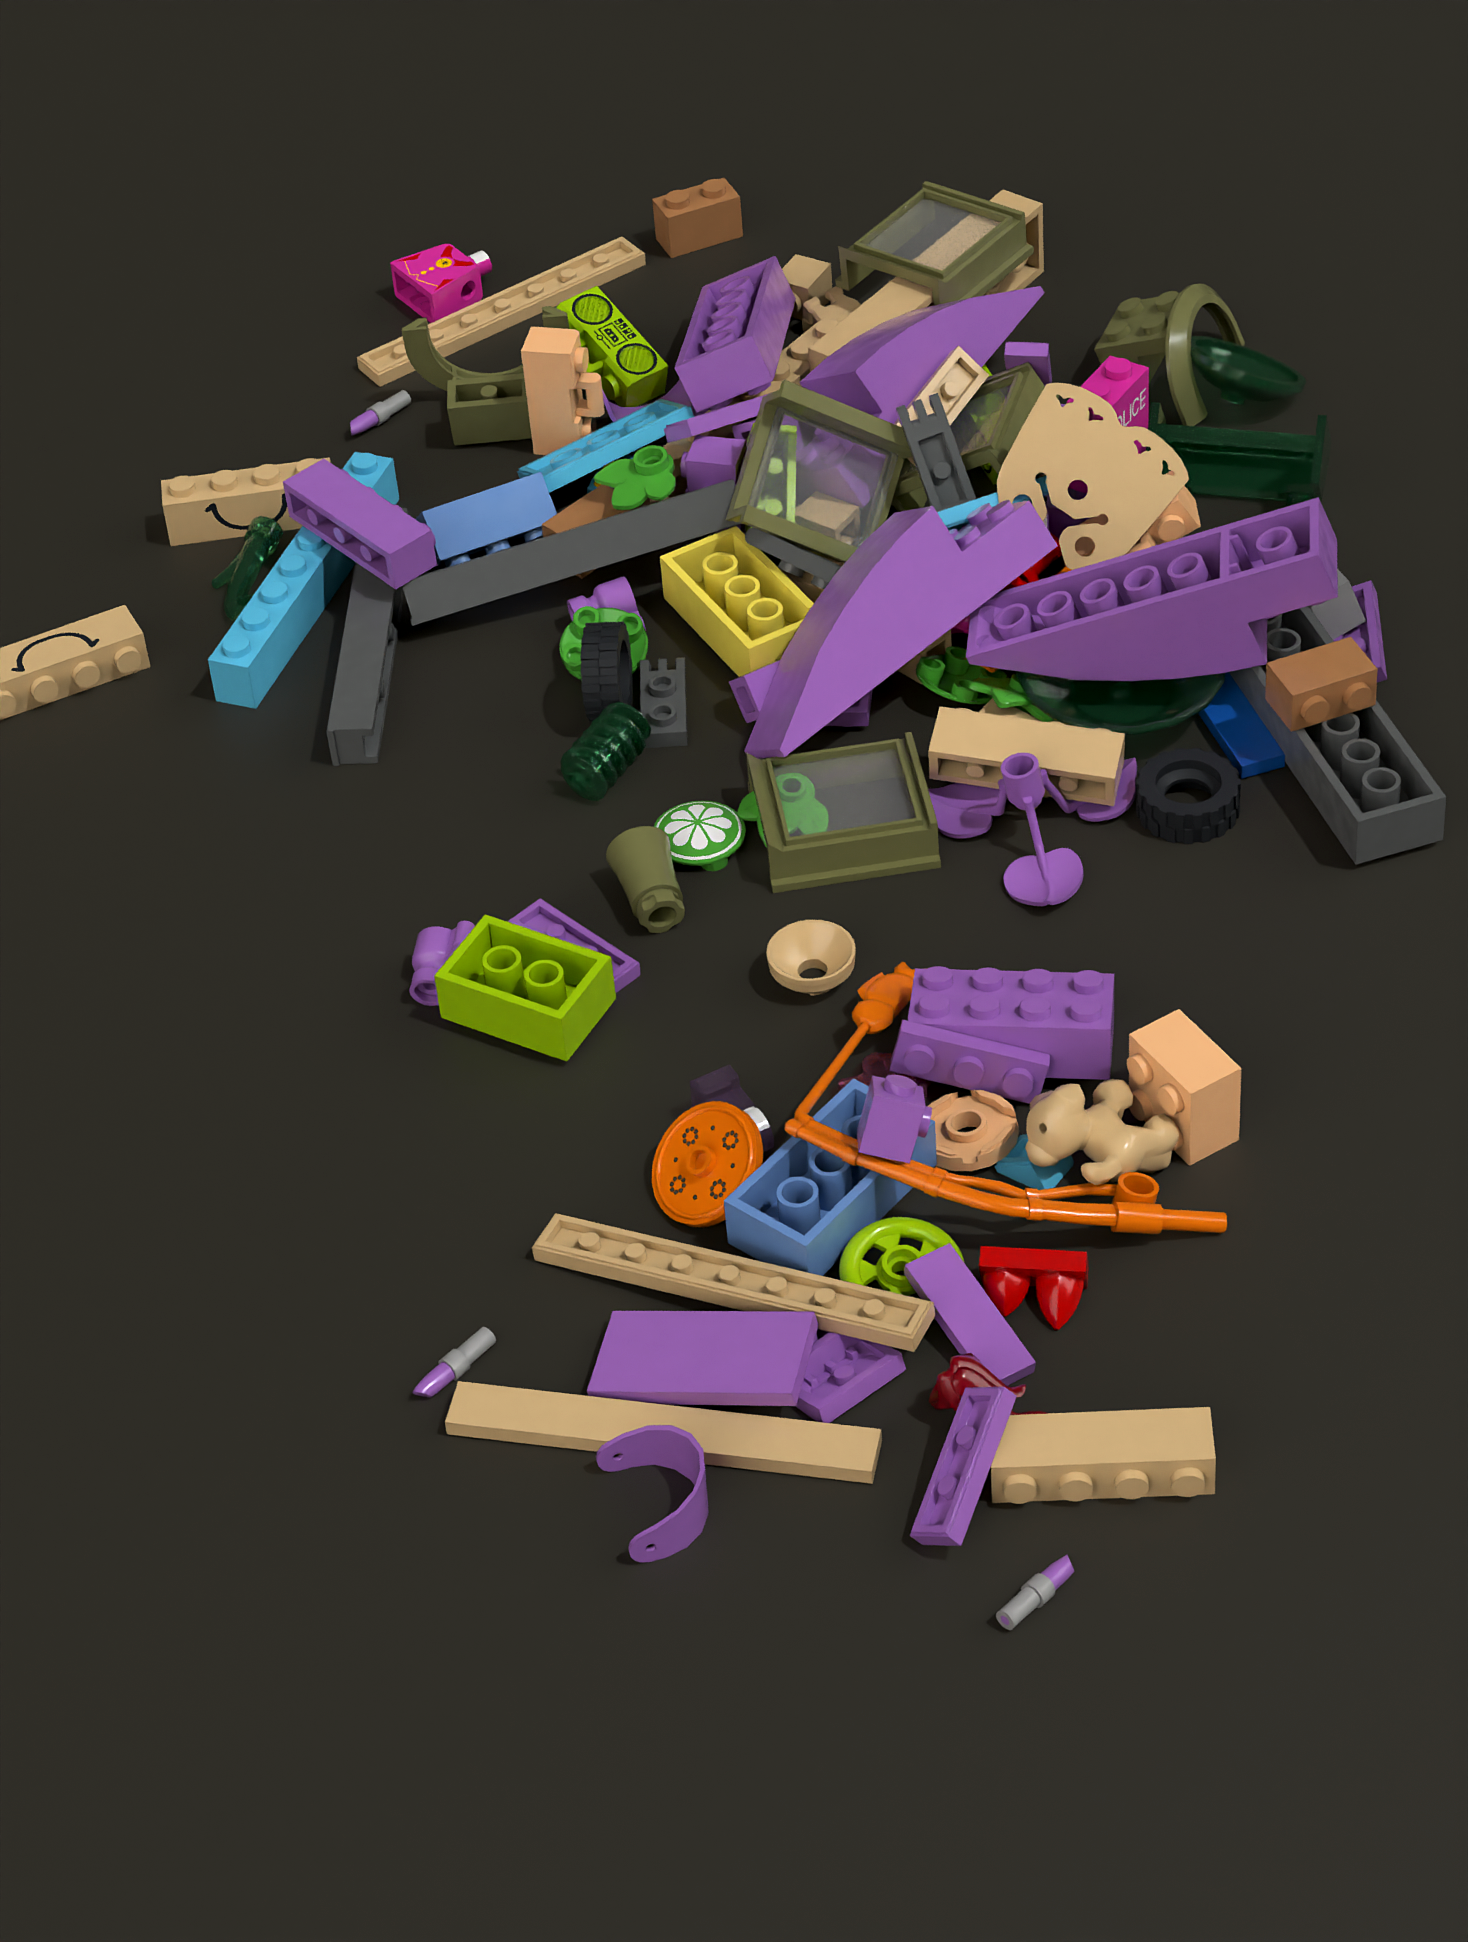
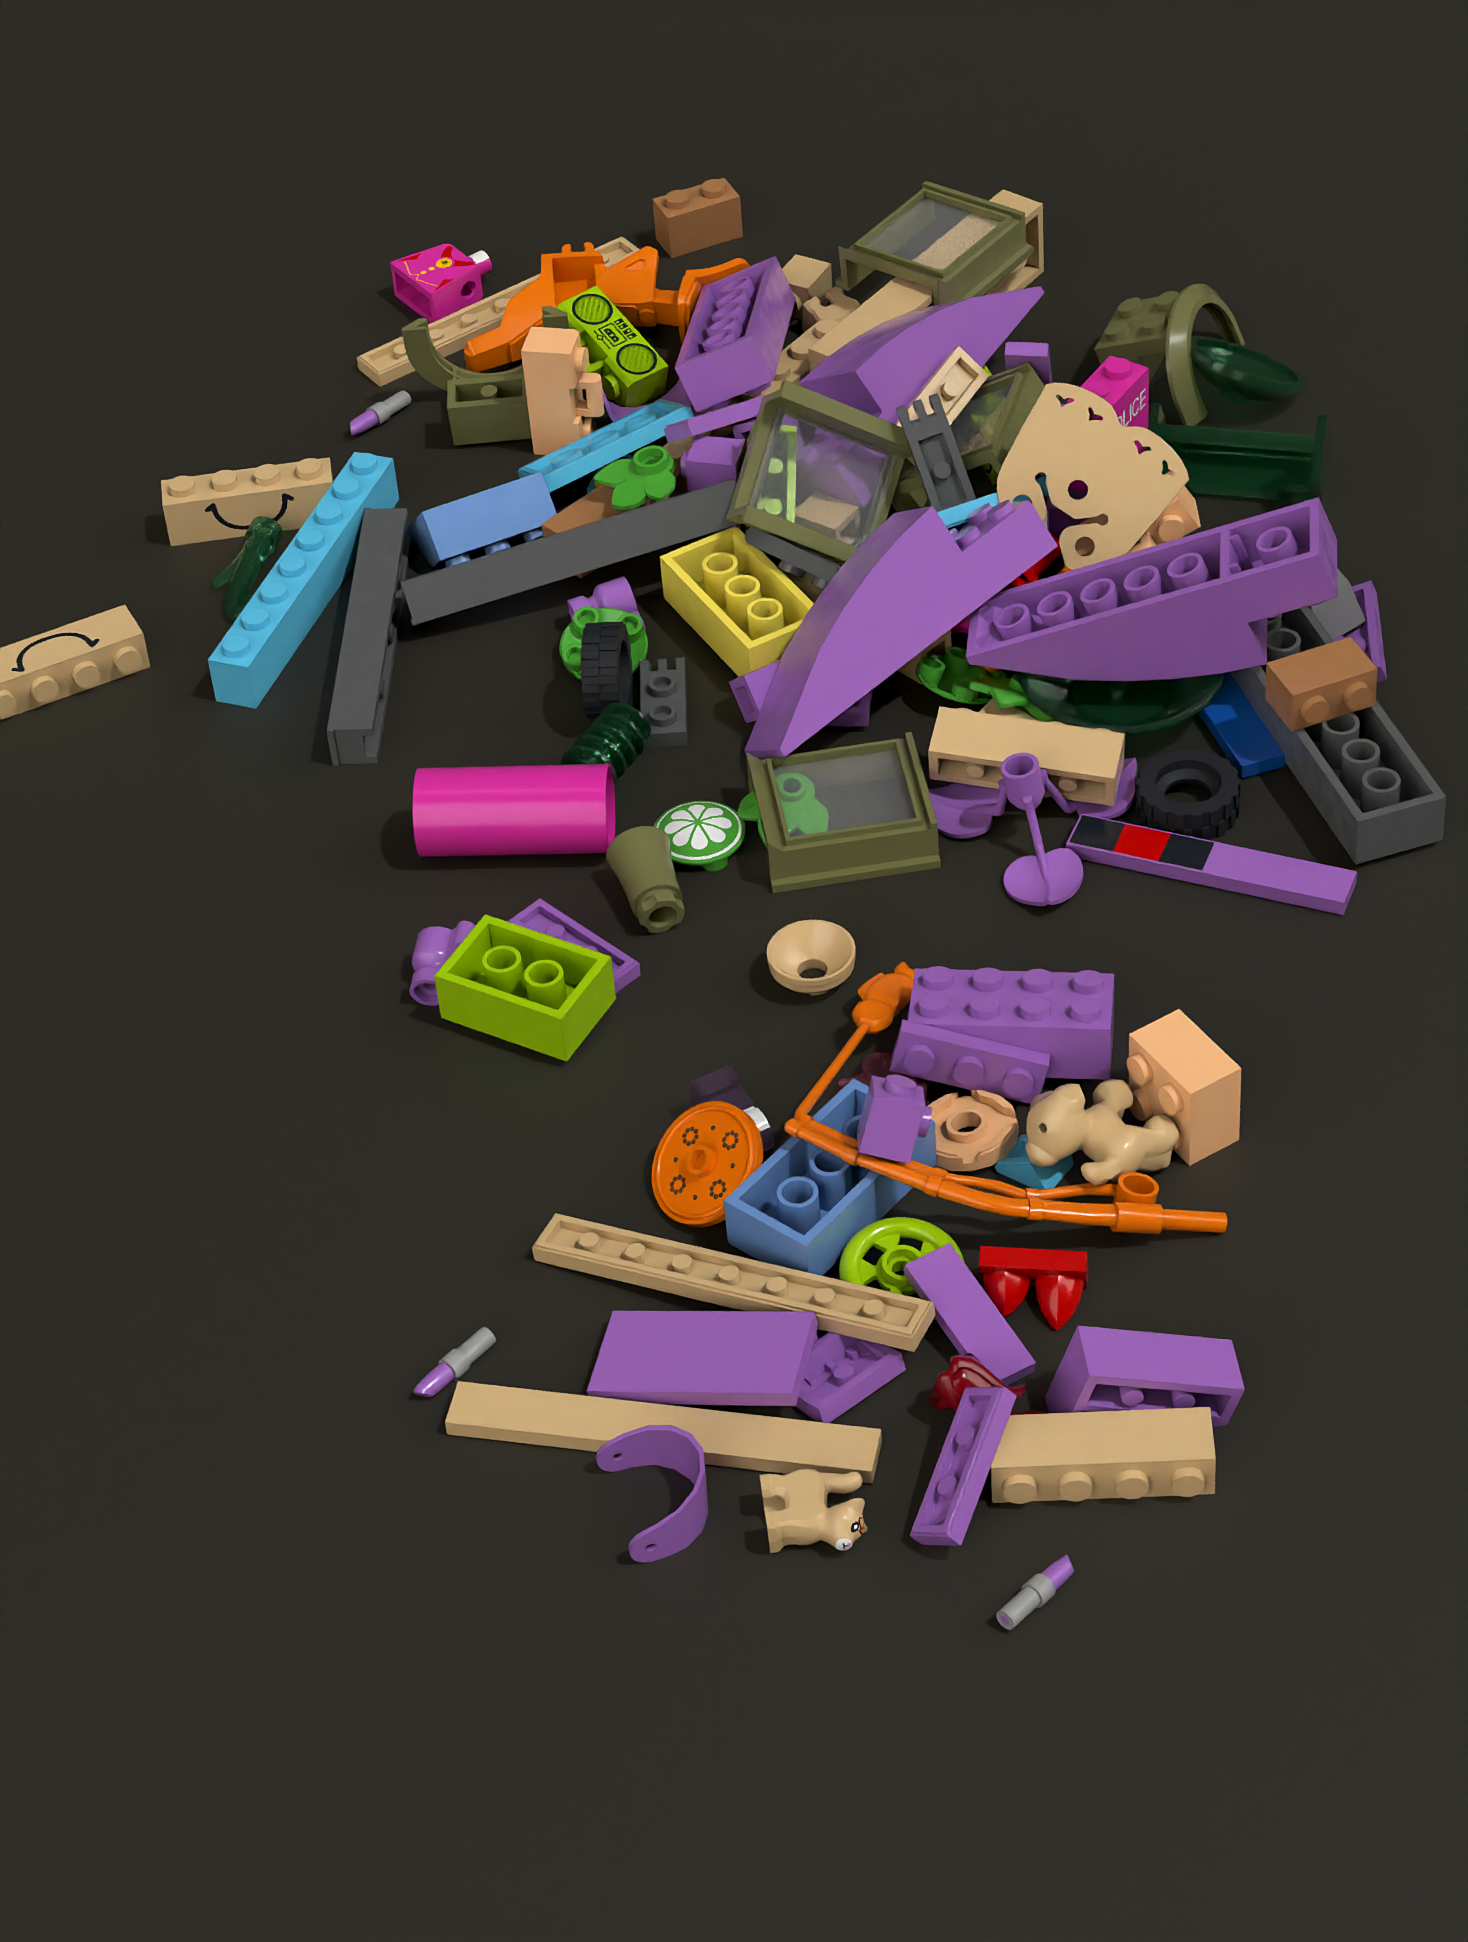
medium lavender brick [283,459,437,589] -> none
none -> dark pink piece [413,764,615,857]
none -> orange piece [464,242,750,372]
none -> tan animal [760,1468,867,1553]
none -> medium lavender wedge [1044,1326,1245,1427]
none -> medium lavender tile [1066,814,1357,915]

